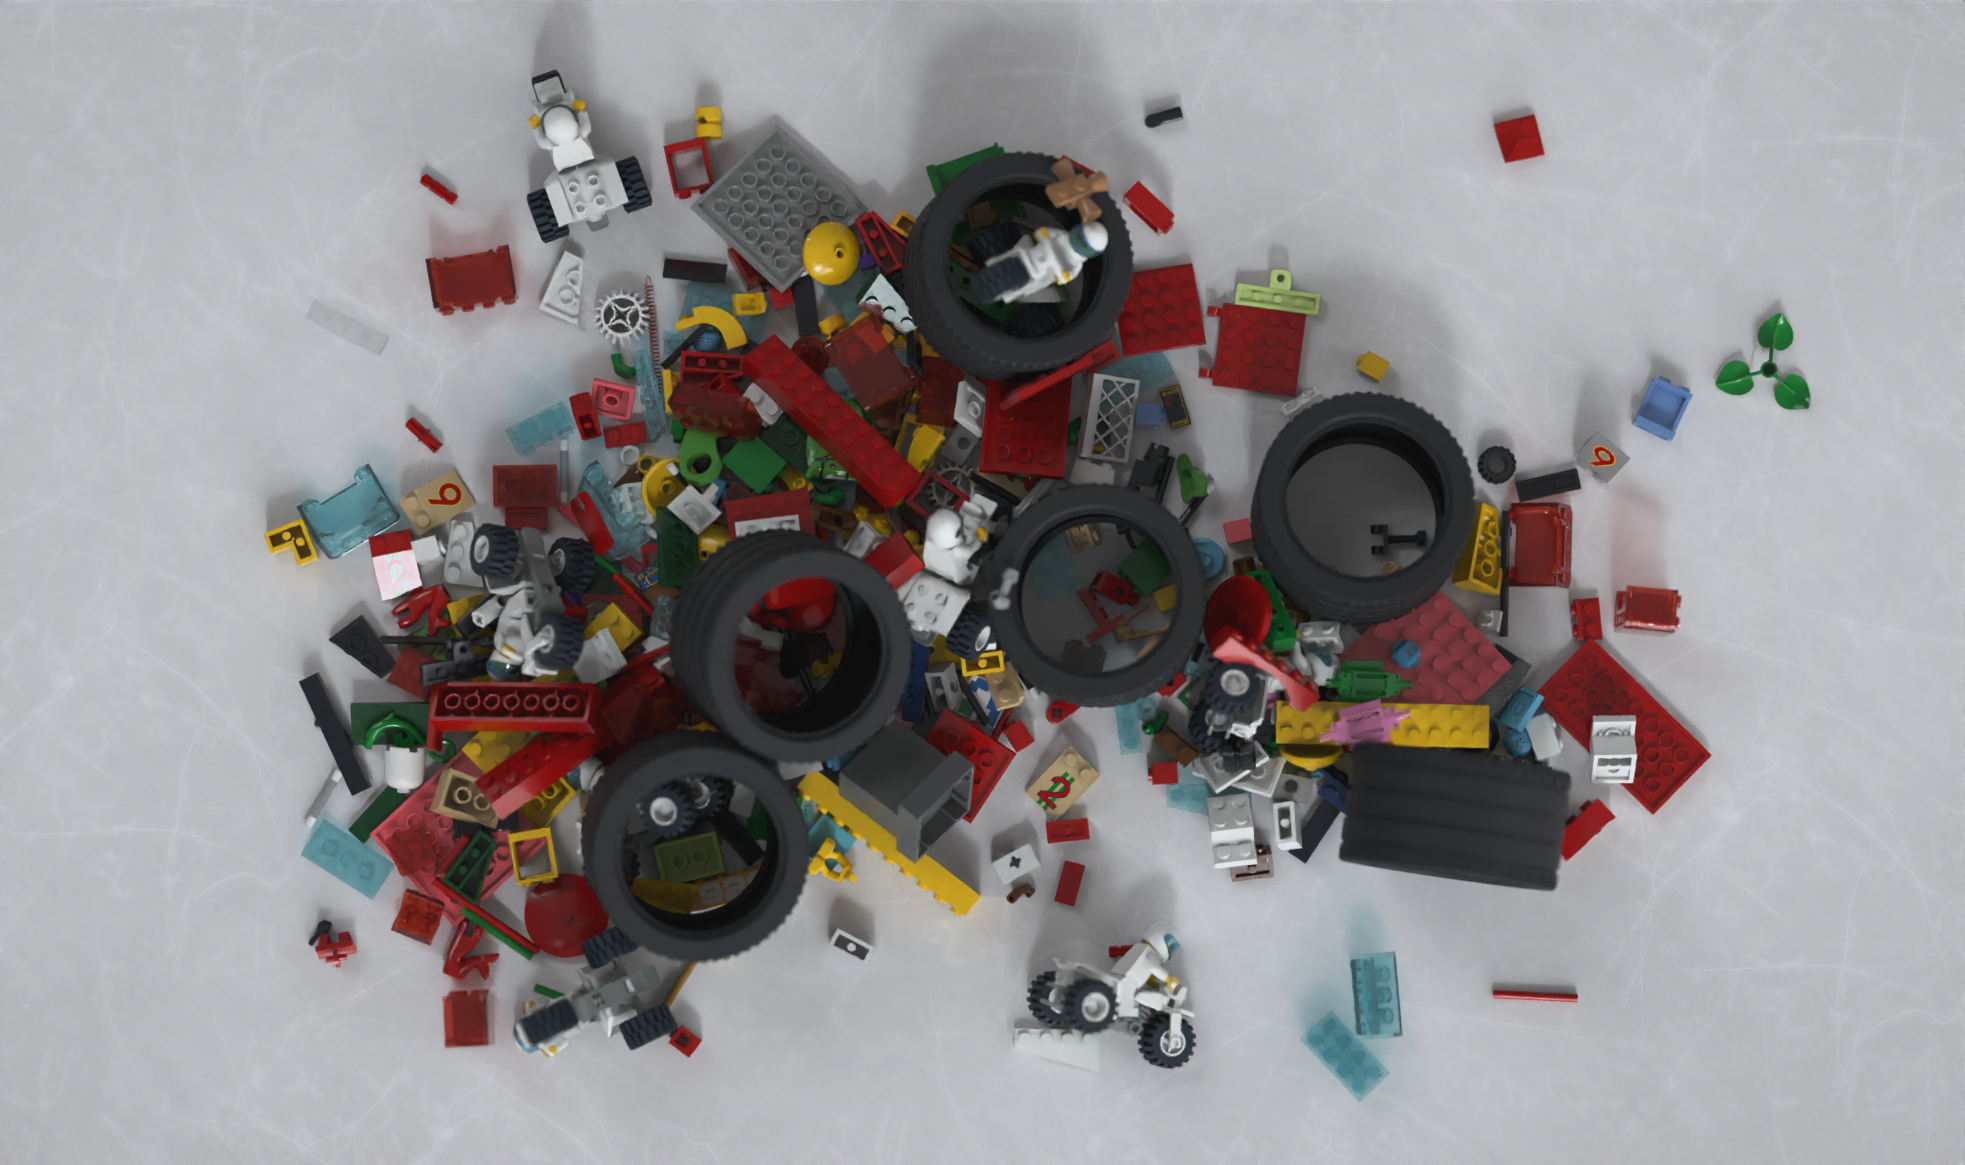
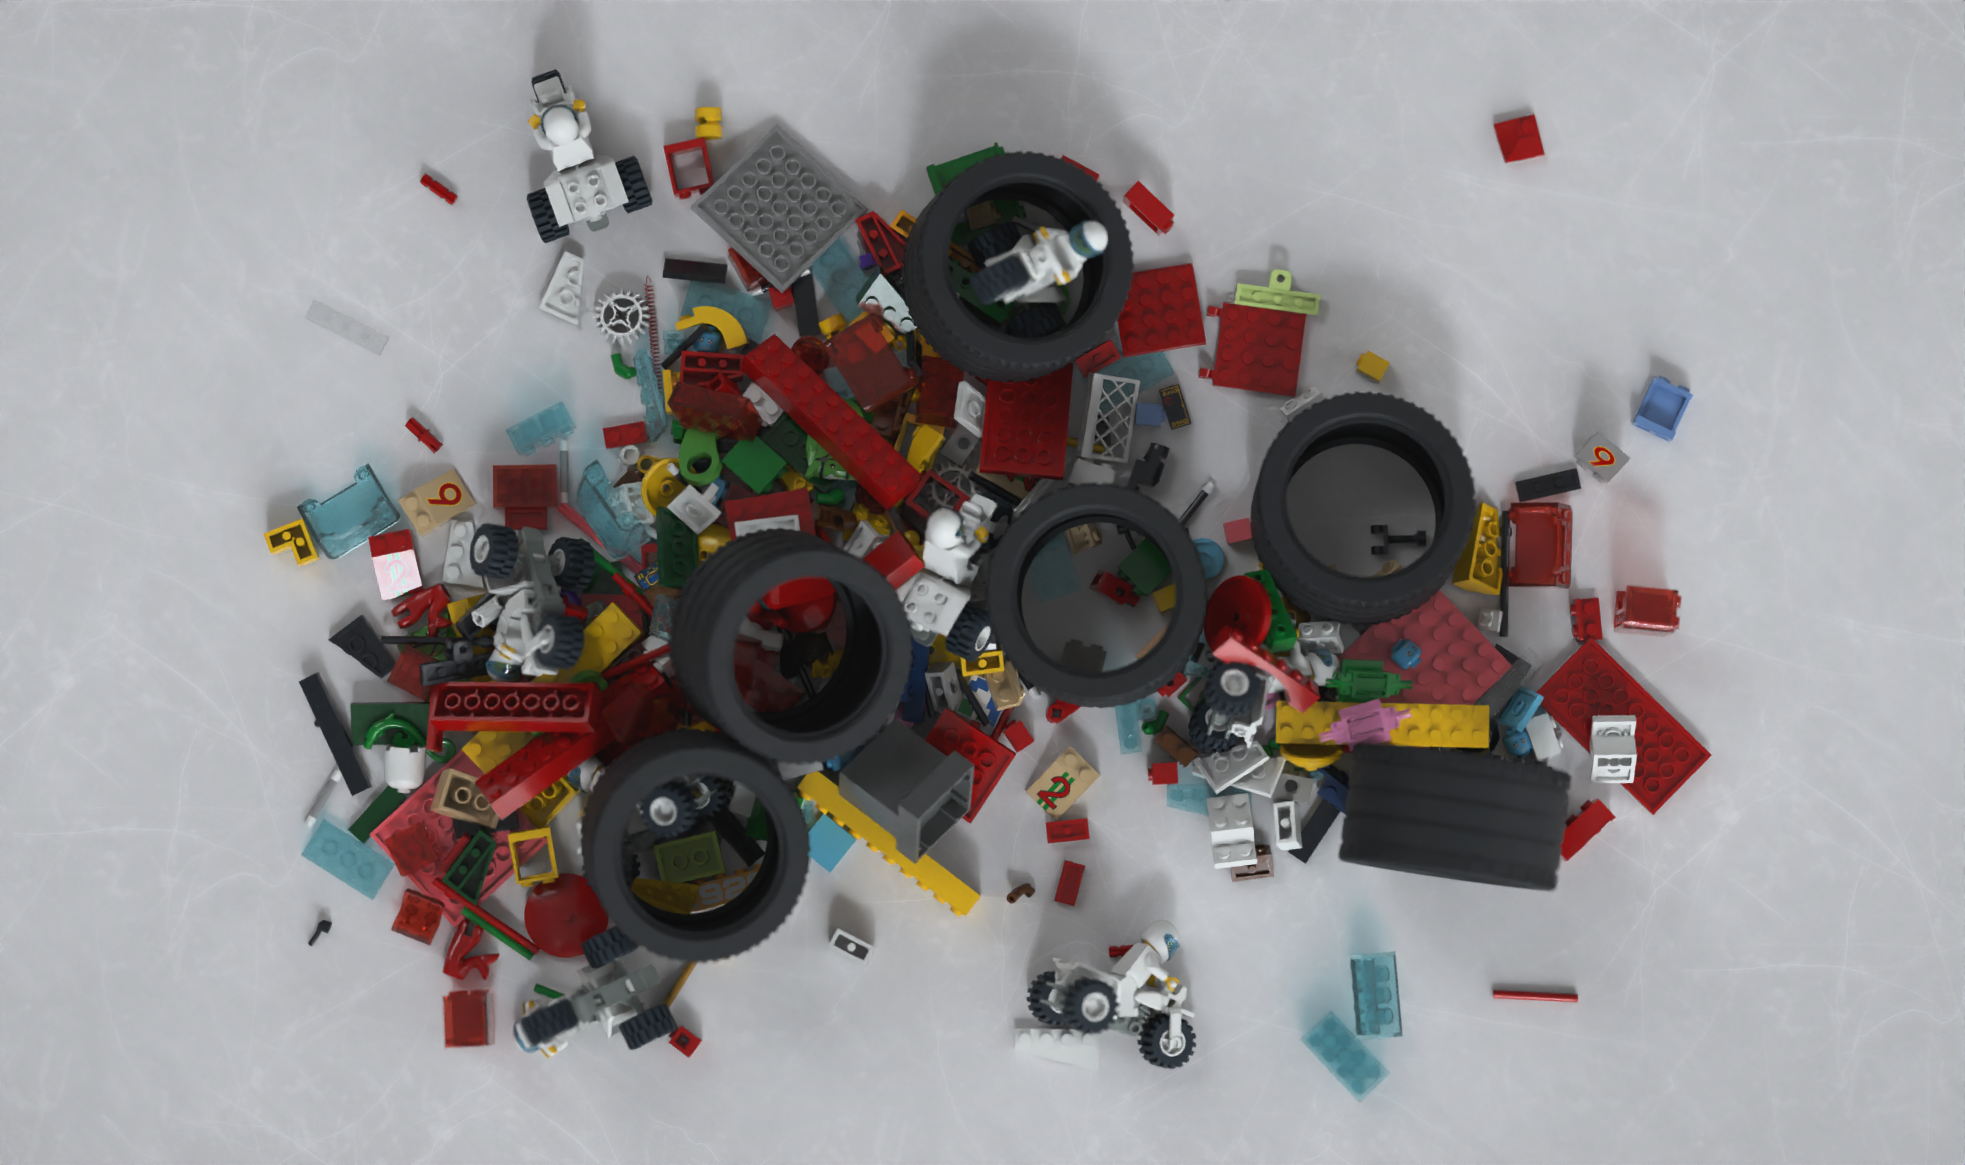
red hips [315,931,357,968] -> none
white brick [411,535,447,565] -> none
clear red windscreen [425,245,520,316] -> none
red brick [569,392,602,441] -> none
red piece [570,491,614,556] -> none
white bracket [573,628,627,684] -> none
coral slope [591,378,637,422] -> none
yellow bracket [732,292,767,316] -> none
yellow dish [802,222,860,285] -> none
yellow piece [808,837,857,883] -> none
light grey bar [990,568,1019,609] -> none
white brick [992,842,1041,885] -> none
red plate [999,354,1094,411] -> none
medium nougat brick [1046,158,1109,223] -> none
green arm [1067,417,1081,446] -> none
red bracket [1078,587,1125,644] -> none
medium nougat plant [1113,604,1166,644] -> none
black bar [1145,106,1183,128] -> none
black bar [1154,455,1175,504] -> none
bright green piece [1177,453,1207,503] -> none
black wheel [1222,743,1256,772] -> none
reddish brown piece [1232,556,1256,576] -> none
black bracket [1253,721,1275,746] -> none
black tyre [1477,446,1517,485] -> none
green plant [1715,313,1810,410] -> none

